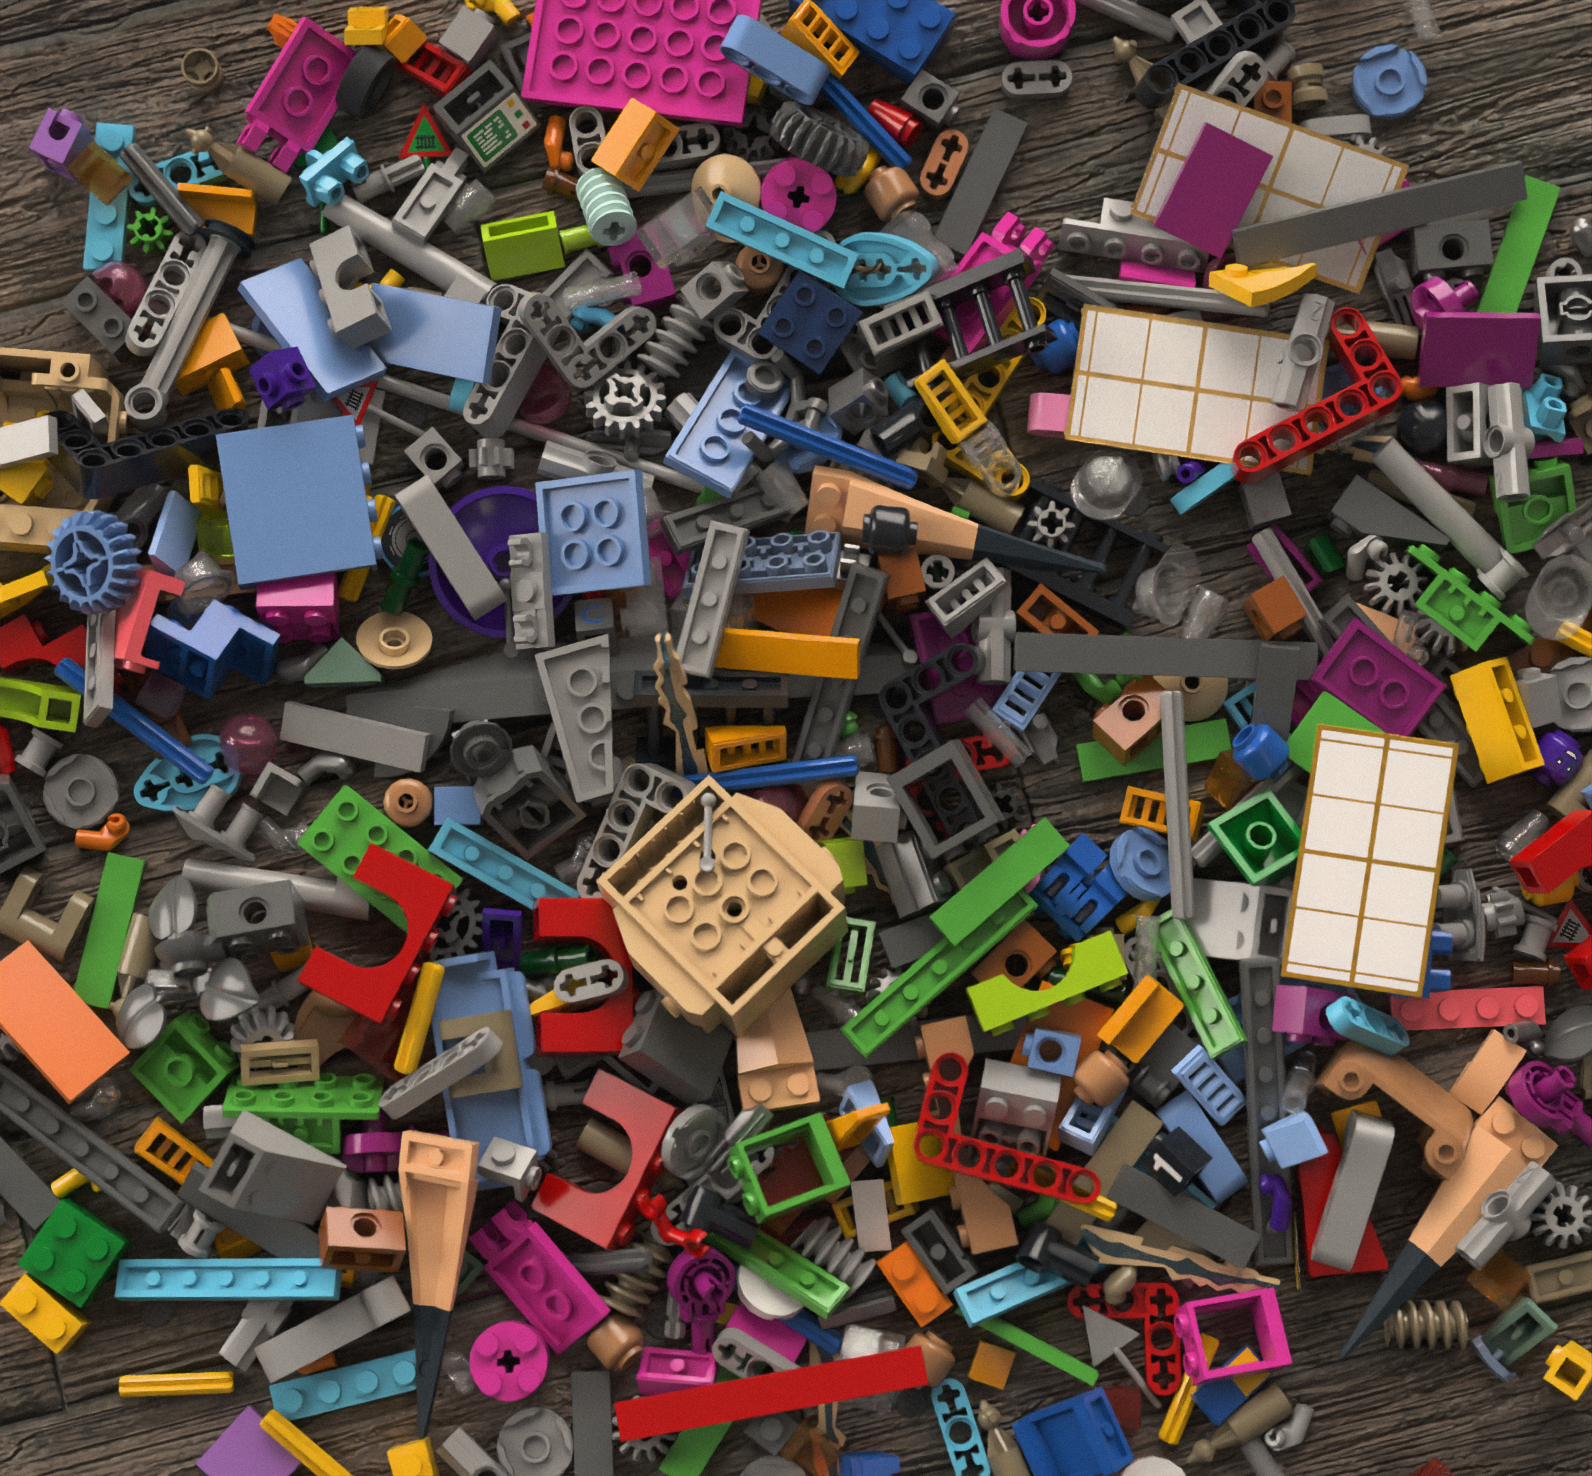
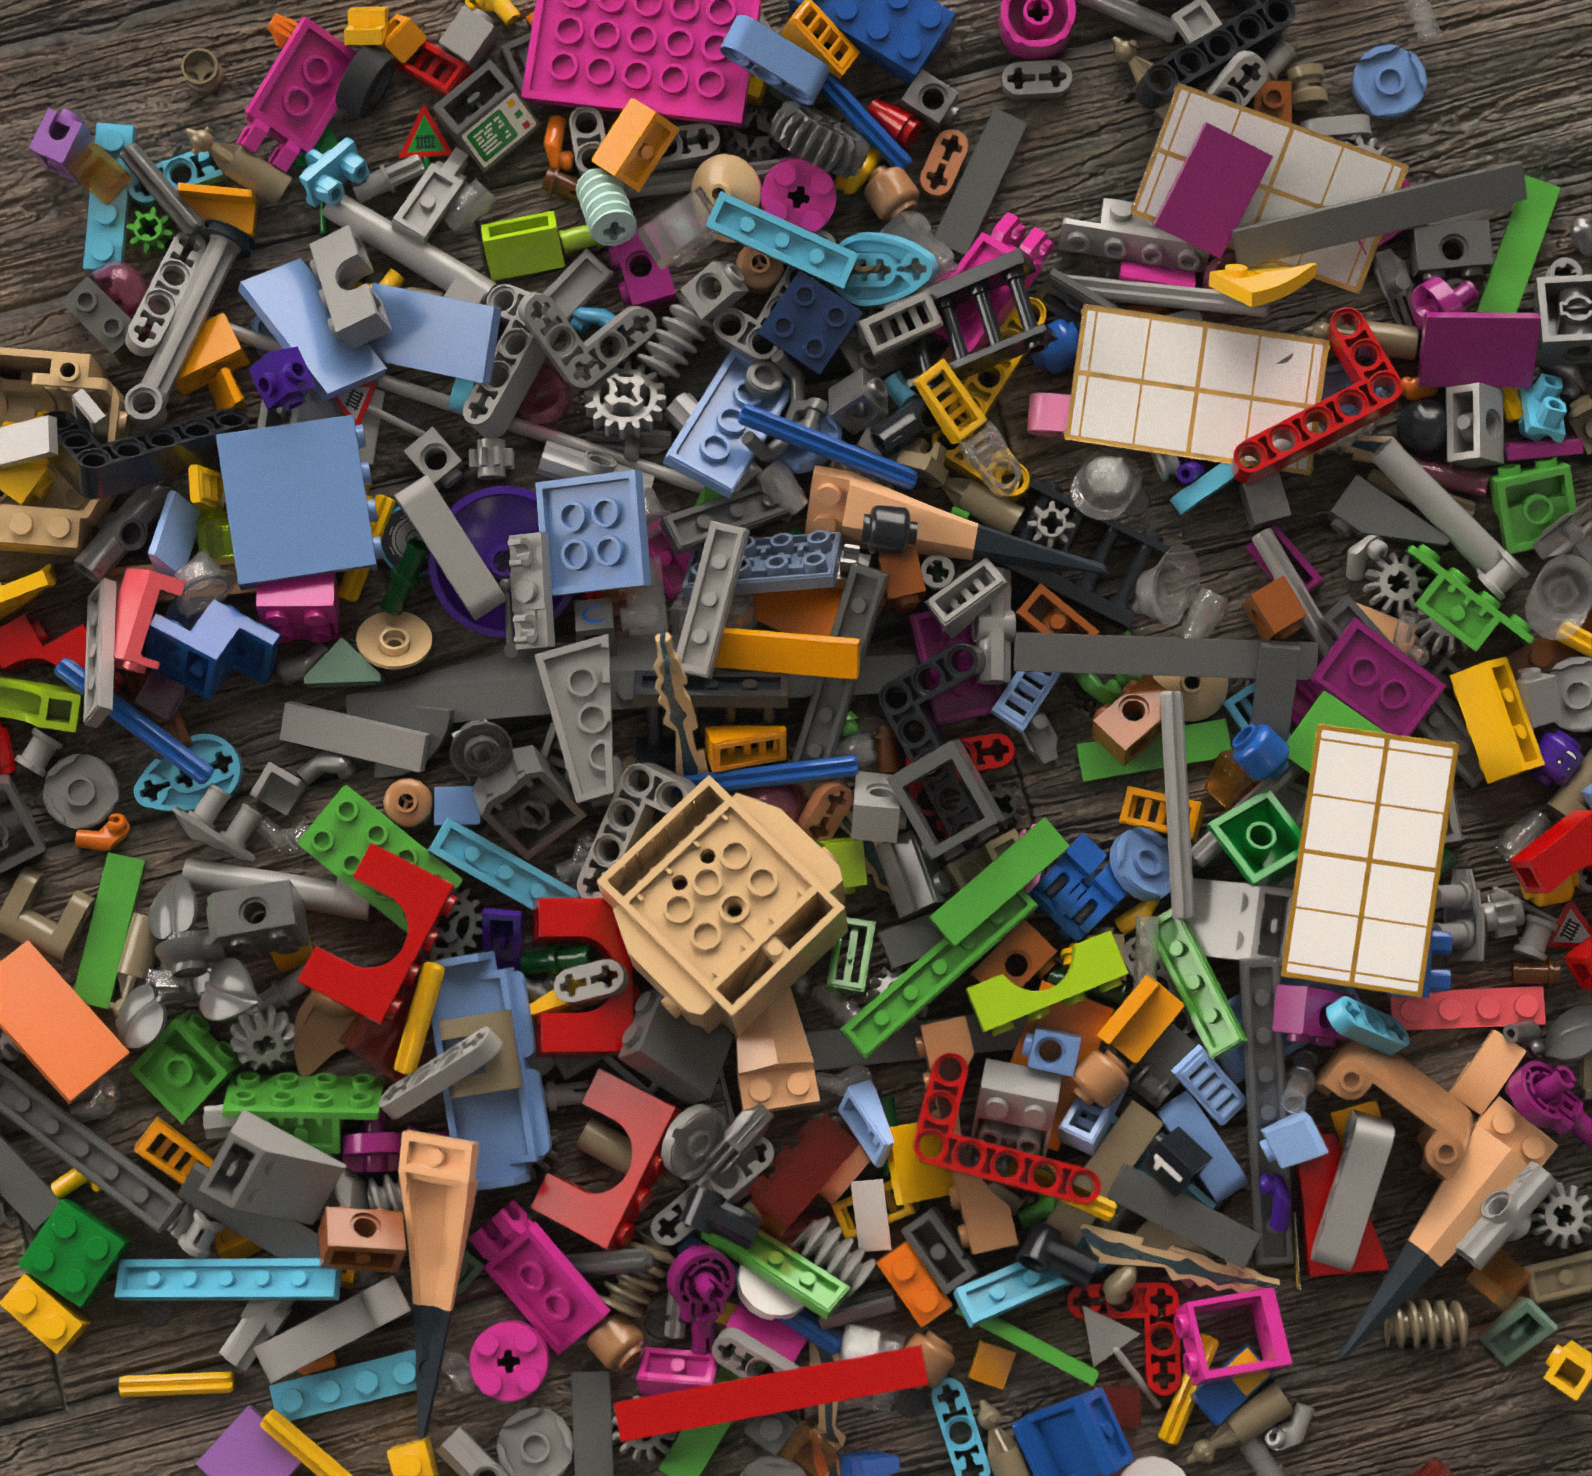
medium blue gear [44,510,143,615] -> none
clear pink hair [219,713,277,774] -> none
tan tile [240,1039,320,1086] -> none
light grey bracket [477,1136,542,1202] -> none
clear pin [563,271,642,312] -> none
red arm [638,1194,710,1258] -> none
light grey hinge [699,793,716,873] -> none
bright green window [728,1112,851,1225] -> none
light orange slope [825,1103,890,1151] -> none
light grey hinge [877,612,918,666] -> none
clear pin [963,696,1033,768] -> none
light grey piece [1271,293,1335,412] -> none
dark green slope [1304,533,1346,578] -> none
sand blue piece [1471,1334,1516,1383] -> none
light grey piece [1483,382,1535,502] -> none

